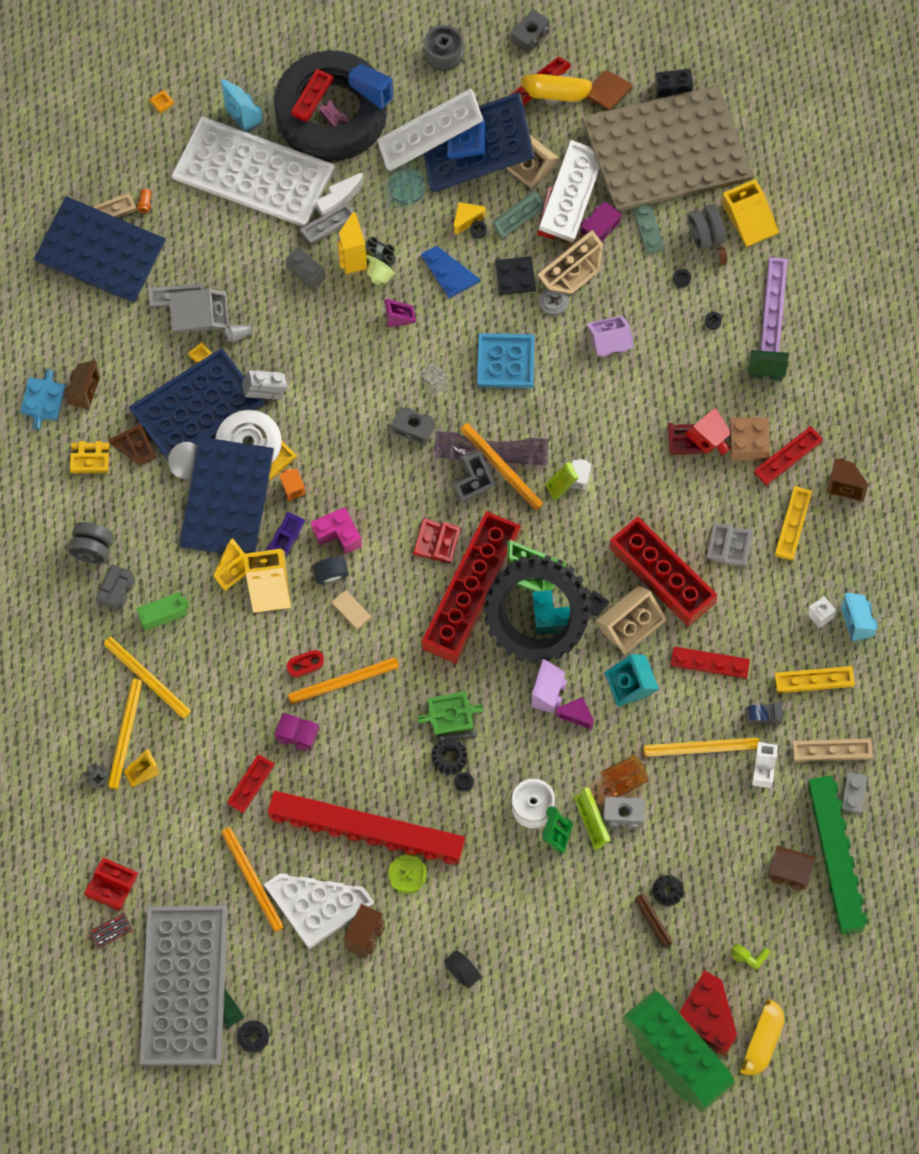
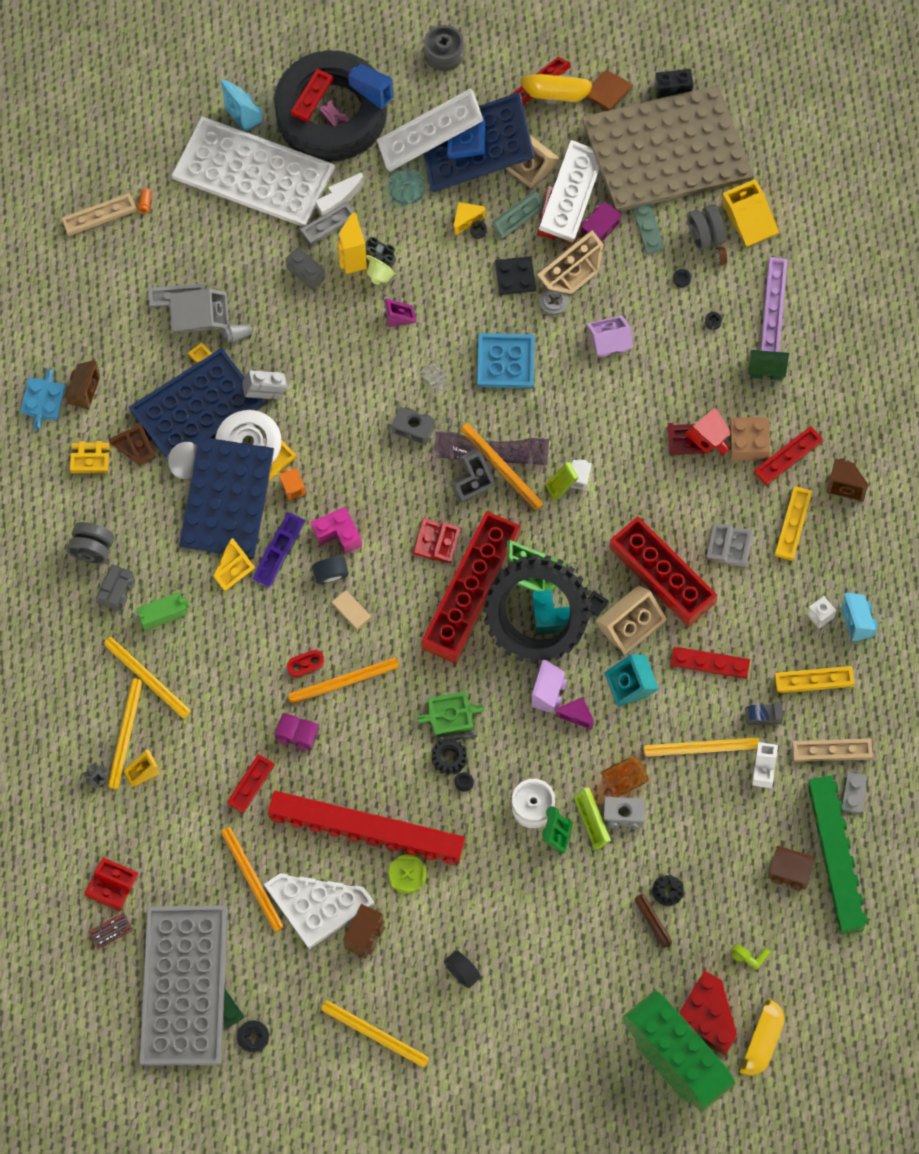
dark blue plate [34,196,166,303] -> none
light orange tile [149,90,175,114] -> none
yellow slope [243,549,291,613] -> none
blue wing [421,245,481,299] -> none
dark grey brick [510,9,550,52] -> none
none -> yellow axle [321,1000,429,1067]

